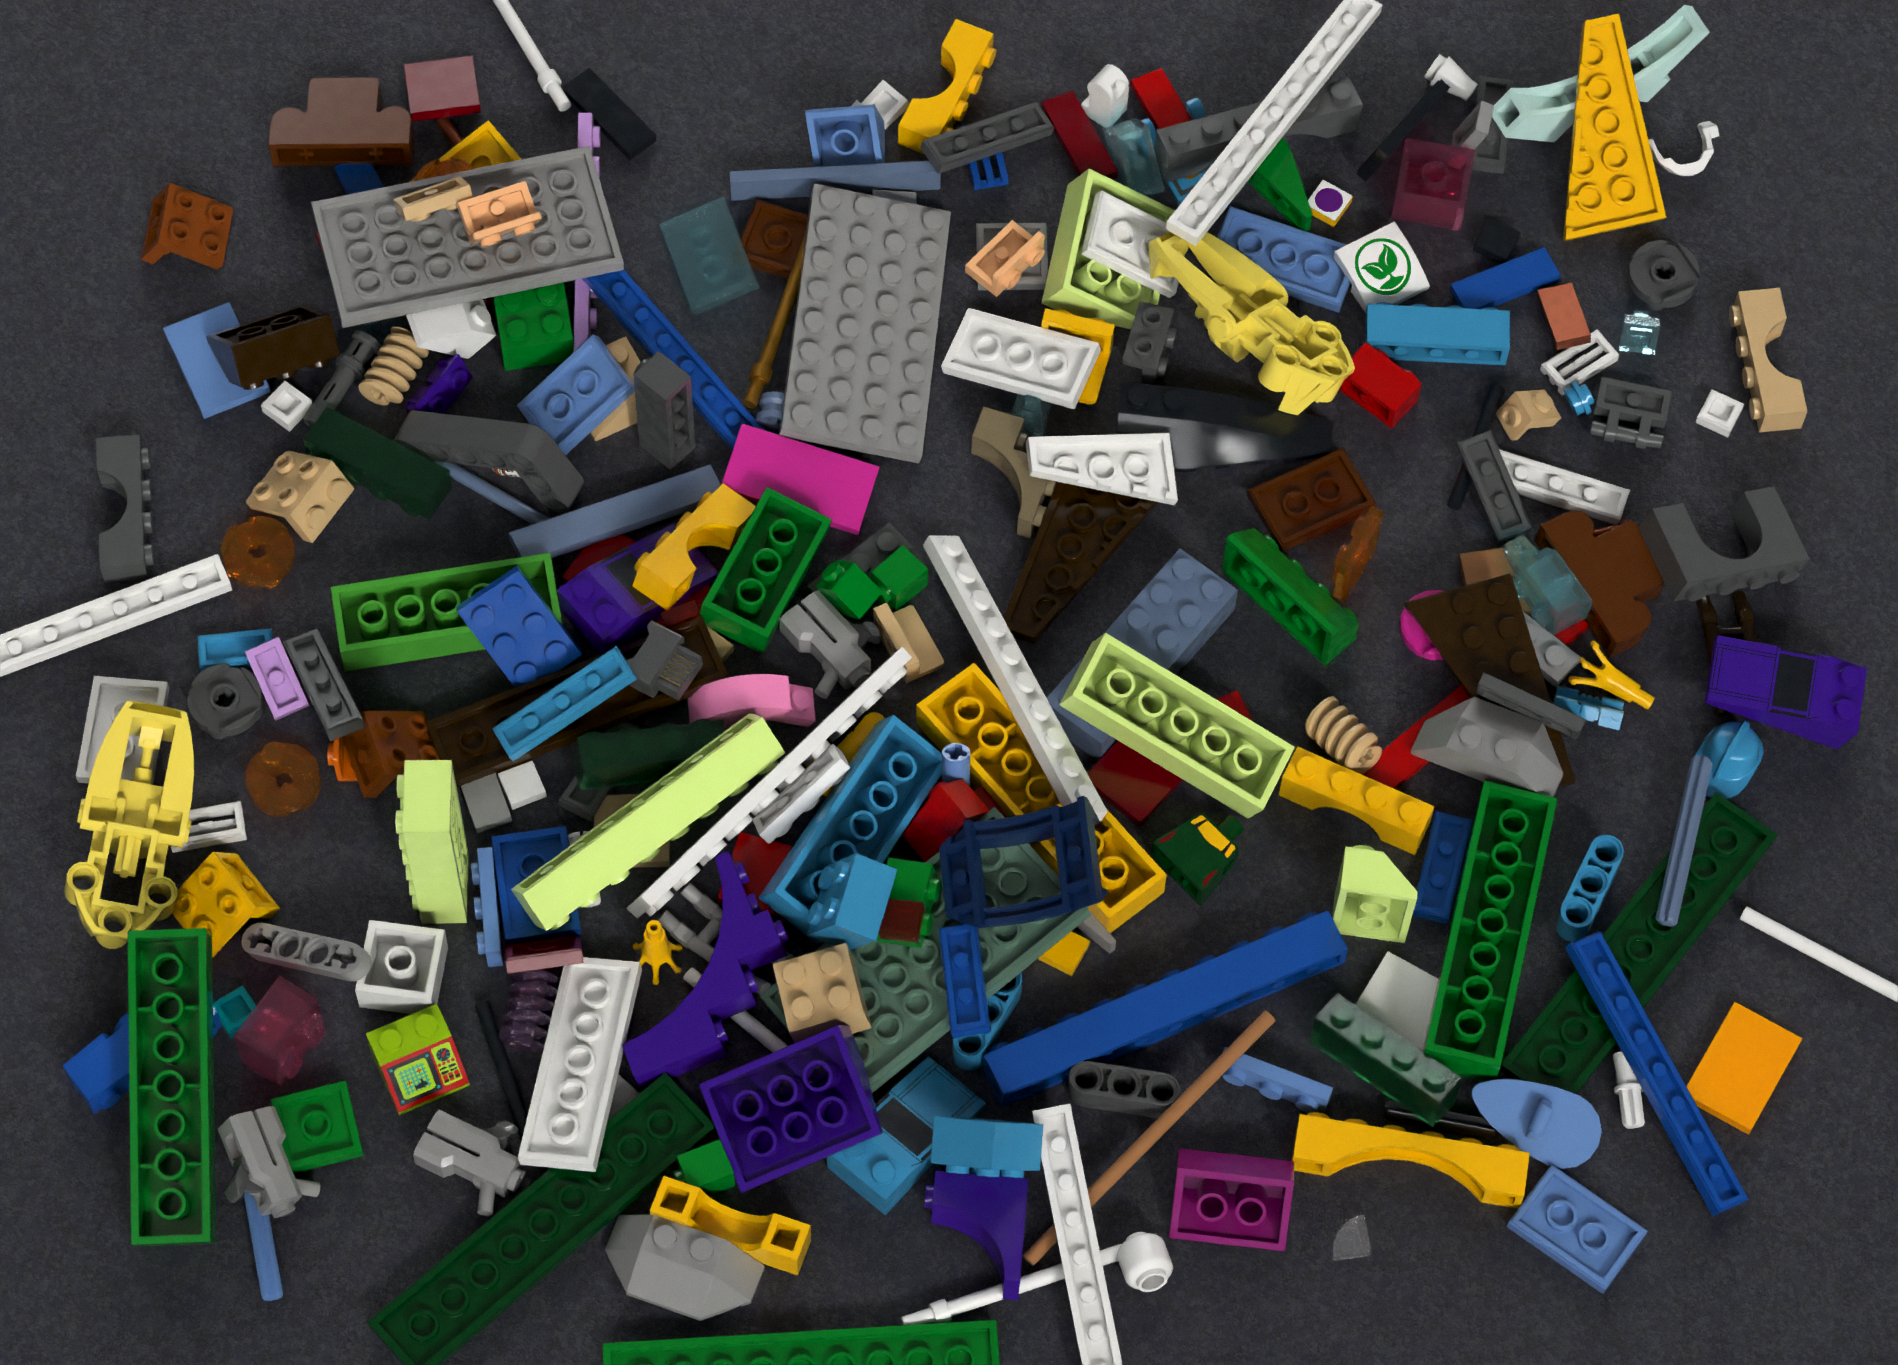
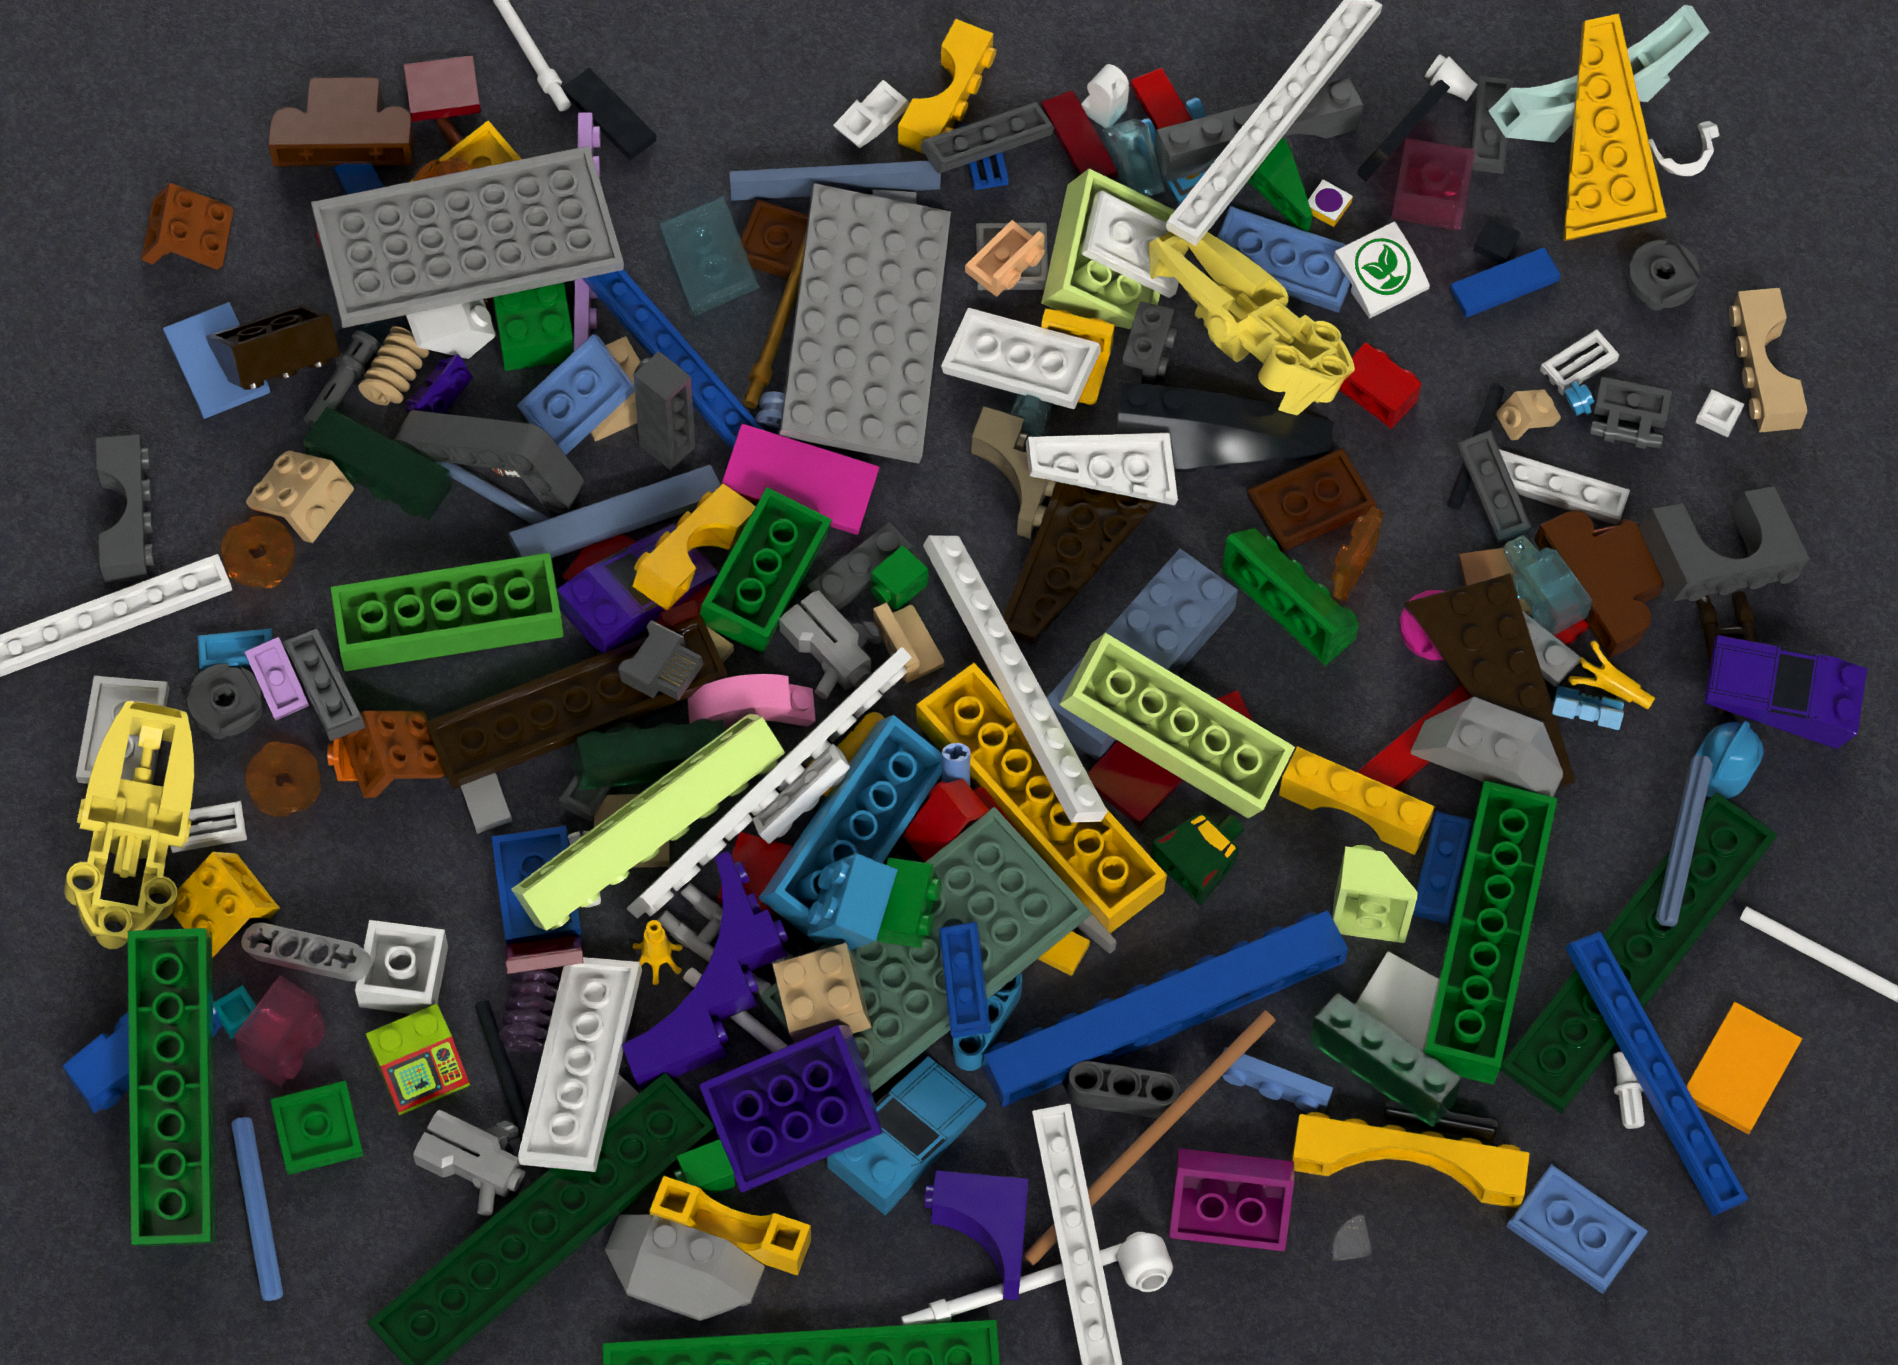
light grey piece [218,1106,320,1218] -> none
white plate [261,381,313,432] -> none
tan plate [393,176,473,222] -> none
yellowish green brick [395,760,469,924] -> none
light nougat bracket [456,181,542,247] -> none
blue plate [456,566,582,687] -> none
medium blue plate [471,847,503,967] -> none
dark azure tile [492,646,637,761] -> none
white tile [498,761,547,810] -> none
medium blue slope [805,104,885,167] -> none
green brick [815,559,883,619] -> none
clear red tile [878,899,925,943] -> none
dark azure brick [931,1116,1043,1178] -> none
dark blue wedge [939,796,1109,928] -> none
tan piece [1305,696,1382,774] -> none
dark azure brick [1364,302,1510,365] -> none
light grey tile [1447,101,1494,166] -> none
medium blue shield [1471,1079,1602,1169] -> none
dark grey tile [1476,673,1586,739] -> none
tile [1537,283,1591,350] -> none
dark azure beam [1555,835,1624,942] -> none
clear light blue tile [1619,309,1660,355] -> none

